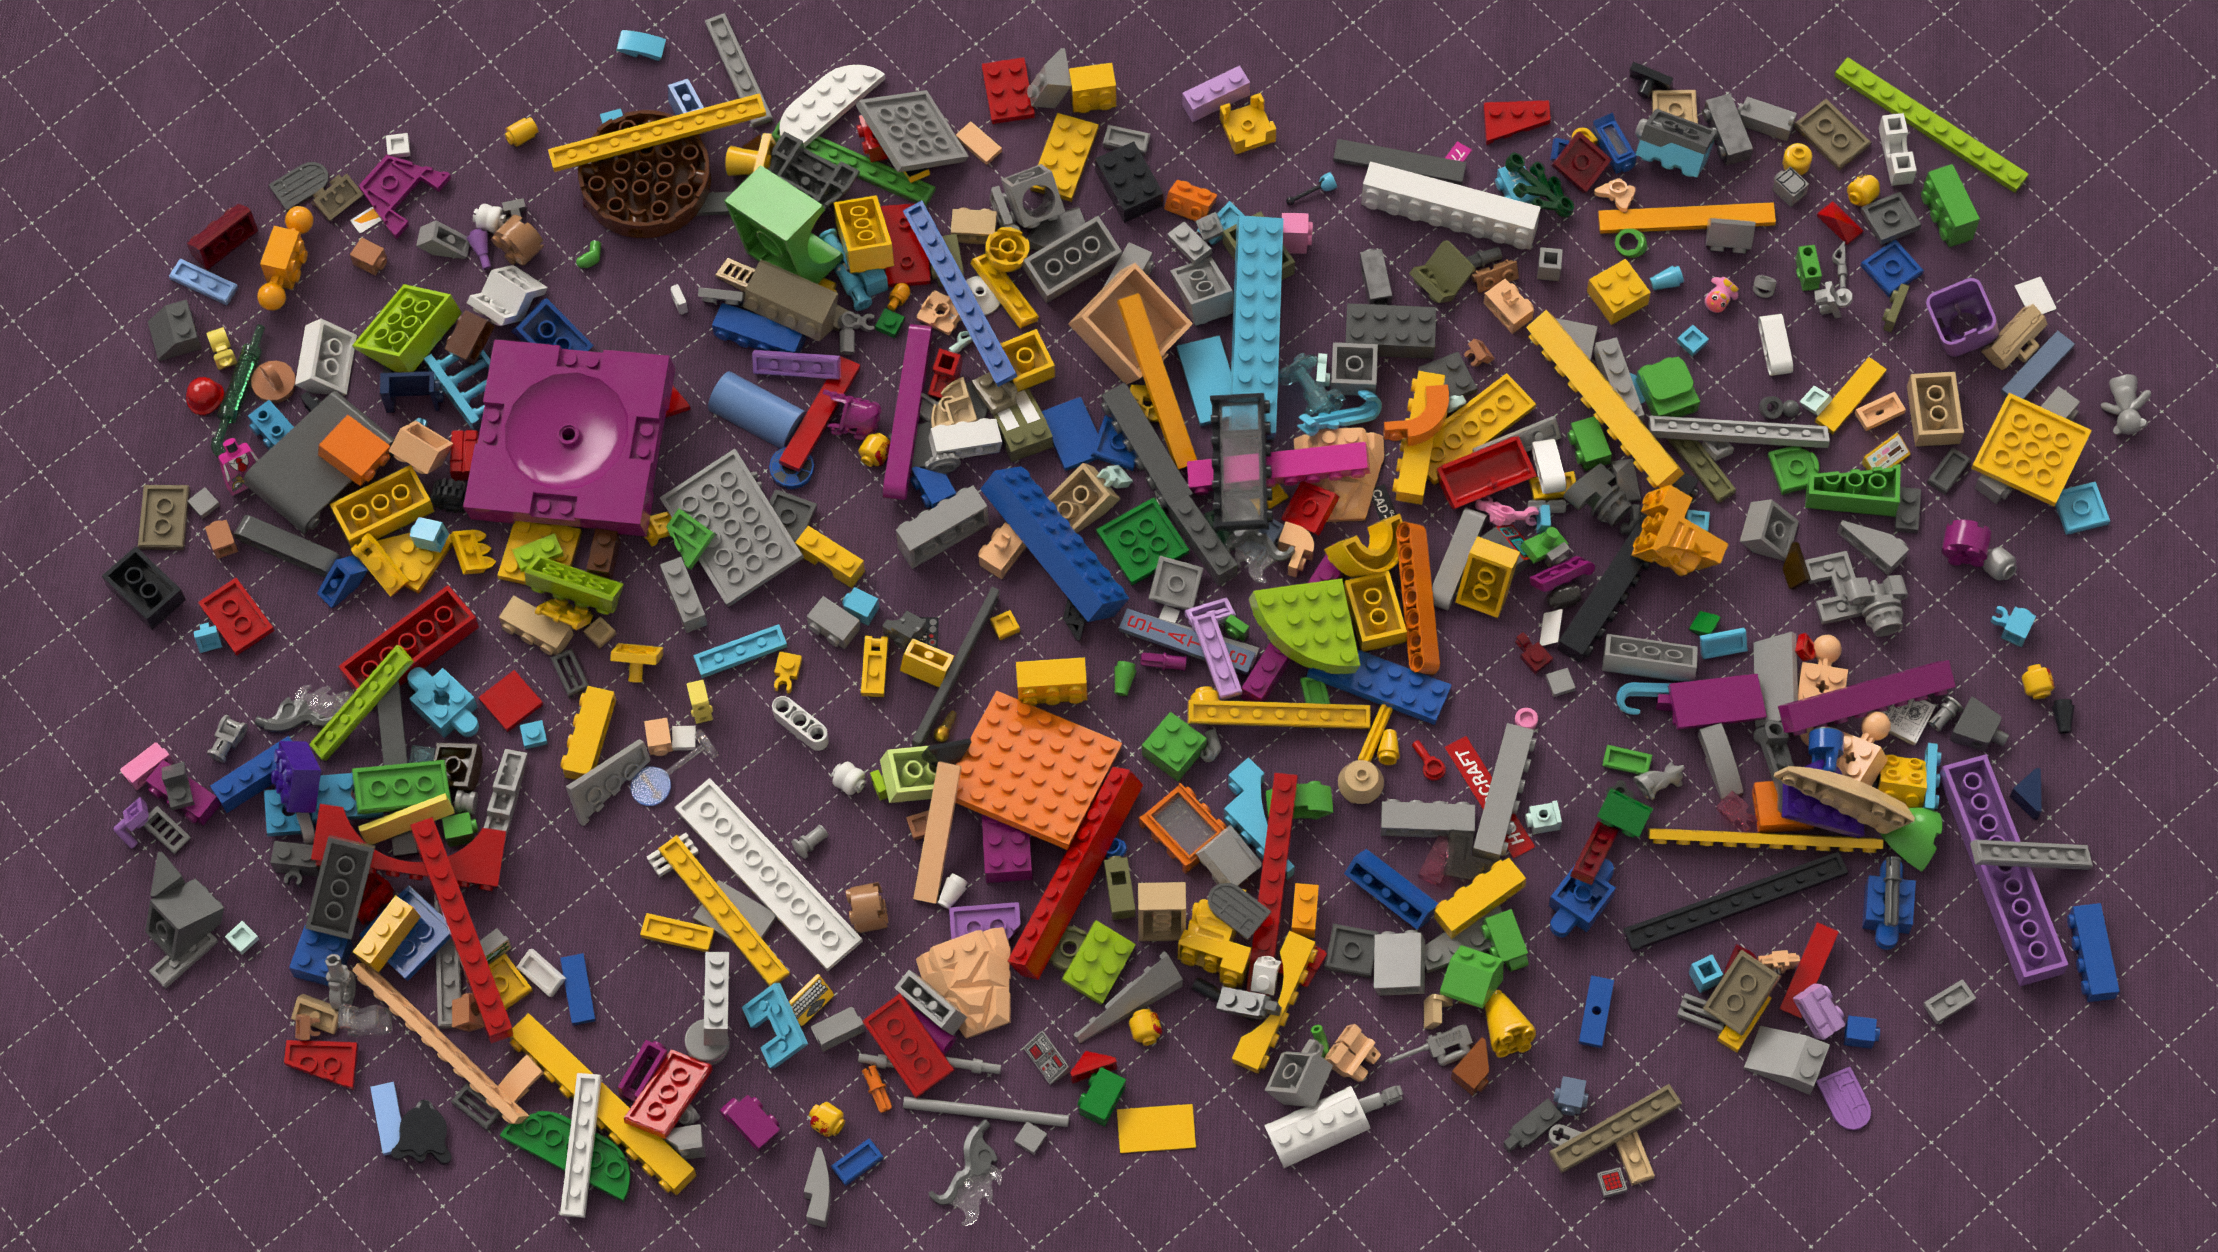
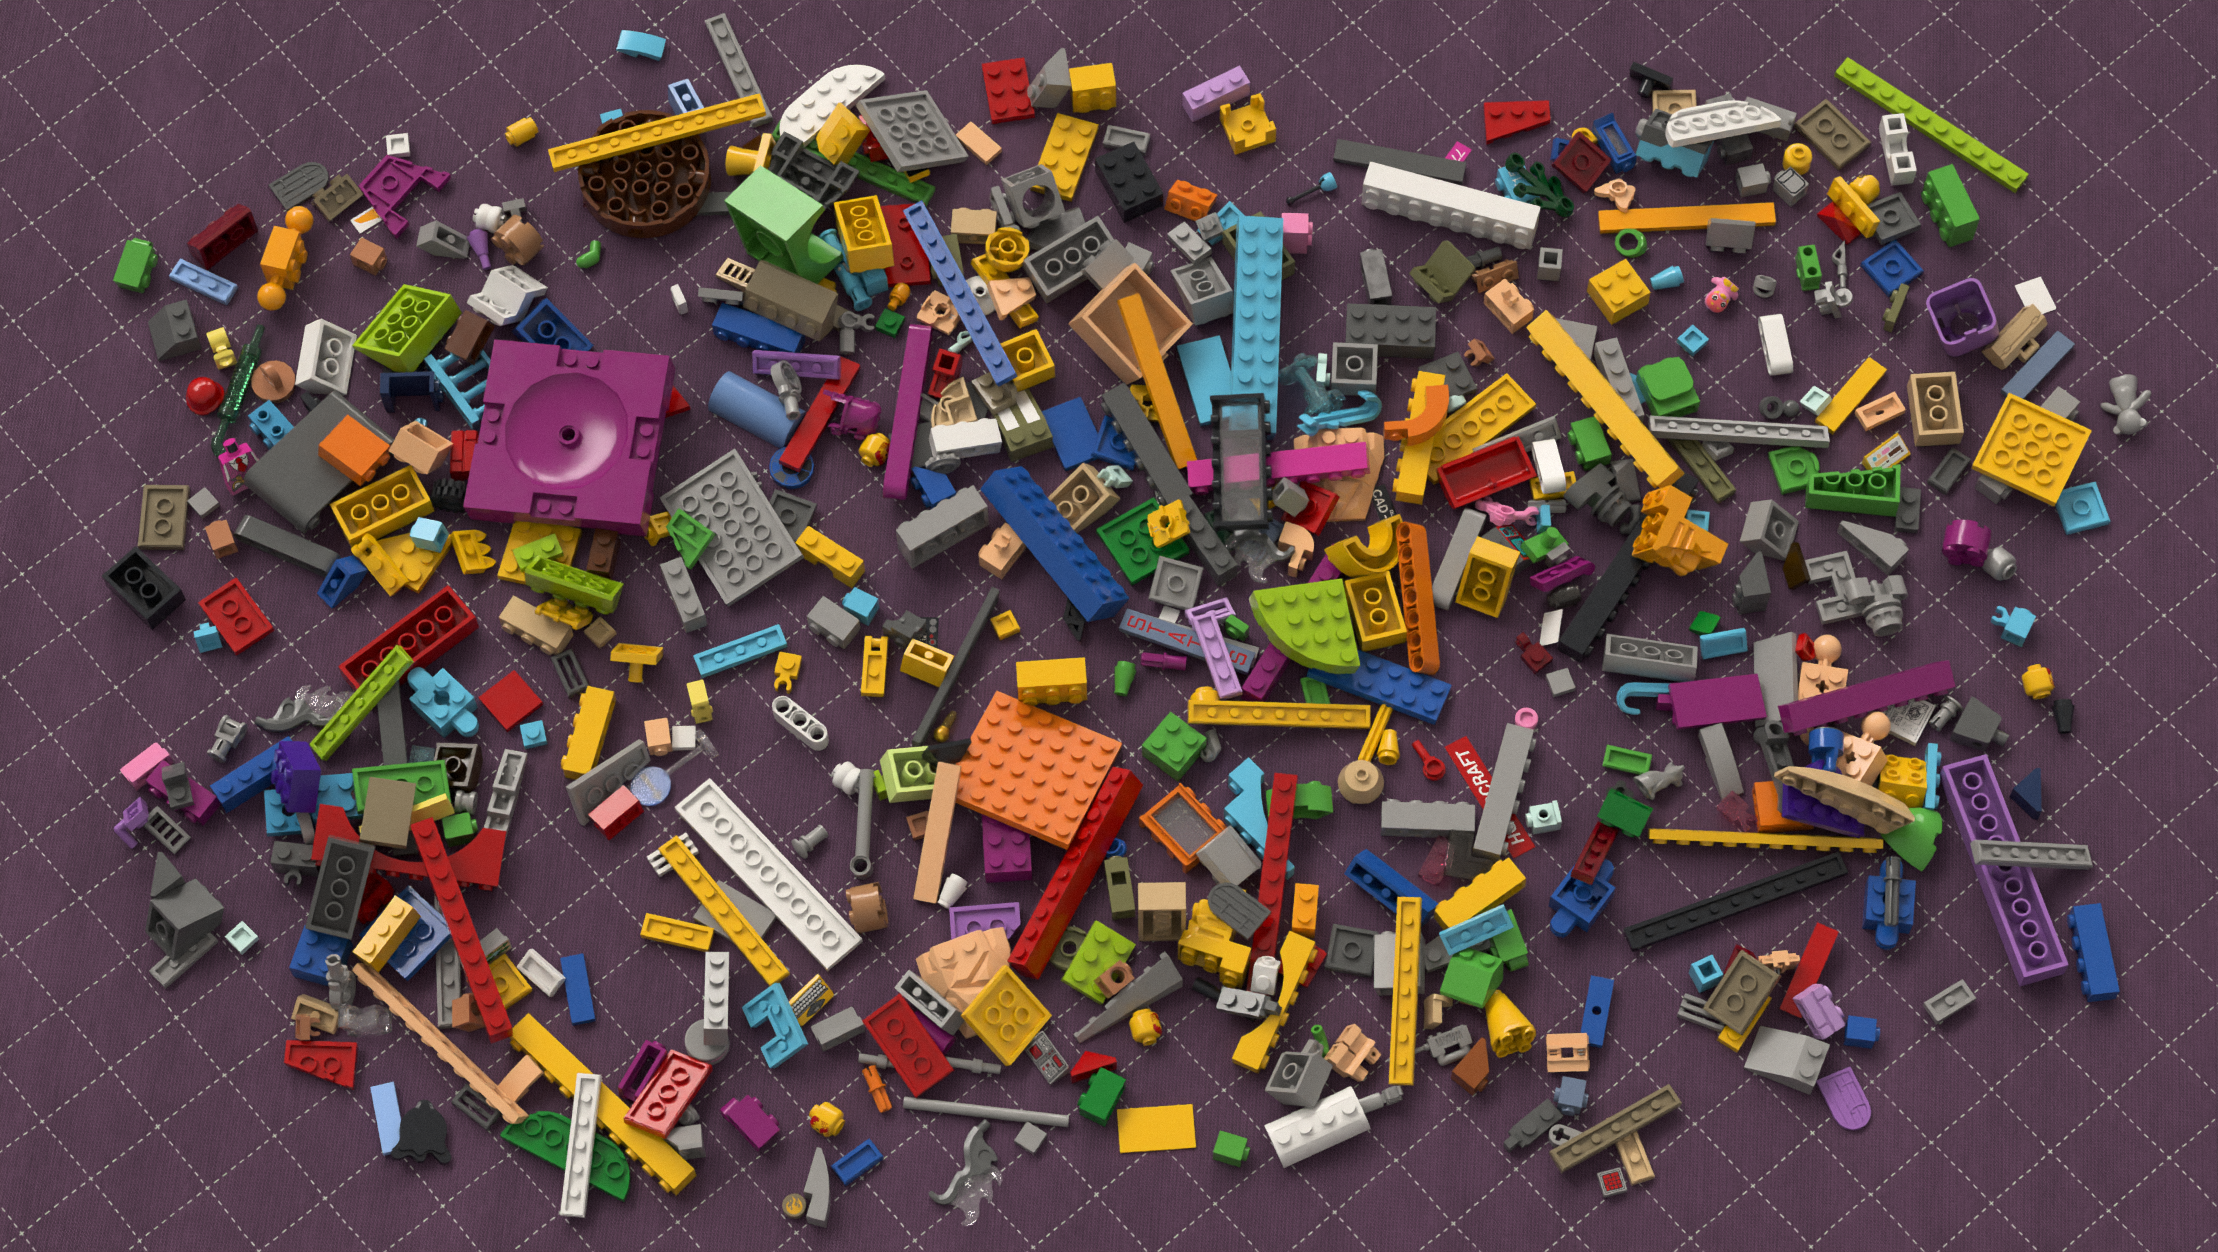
none -> bright green hinge [113,238,158,294]
none -> dark tan tile [359,777,416,849]
none -> hinge [588,785,644,841]
none -> light grey pin [771,360,802,420]
none -> dark tan tile [782,1194,807,1219]
none -> yellow slope [816,102,870,165]
none -> light grey piece [850,769,876,880]
none -> yellow plate [961,965,1052,1066]
none -> light nougat wing [987,277,1036,320]
none -> light grey brick [1081,239,1134,290]
none -> nougat brick [1094,960,1135,999]
none -> yellow piece [1147,499,1190,548]
none -> bright green brick [1213,1130,1250,1167]
none -> light grey brick [1272,477,1309,517]
none -> yellow tile [1389,897,1422,1086]
none -> medium azure plate [1439,904,1514,956]
none -> light nougat piece [1546,1033,1590,1072]
none -> white plate [1665,100,1782,148]
none -> dark grey slope [1732,551,1771,614]
none -> light grey brick [1735,163,1771,197]
none -> yellow plate [1827,176,1880,238]

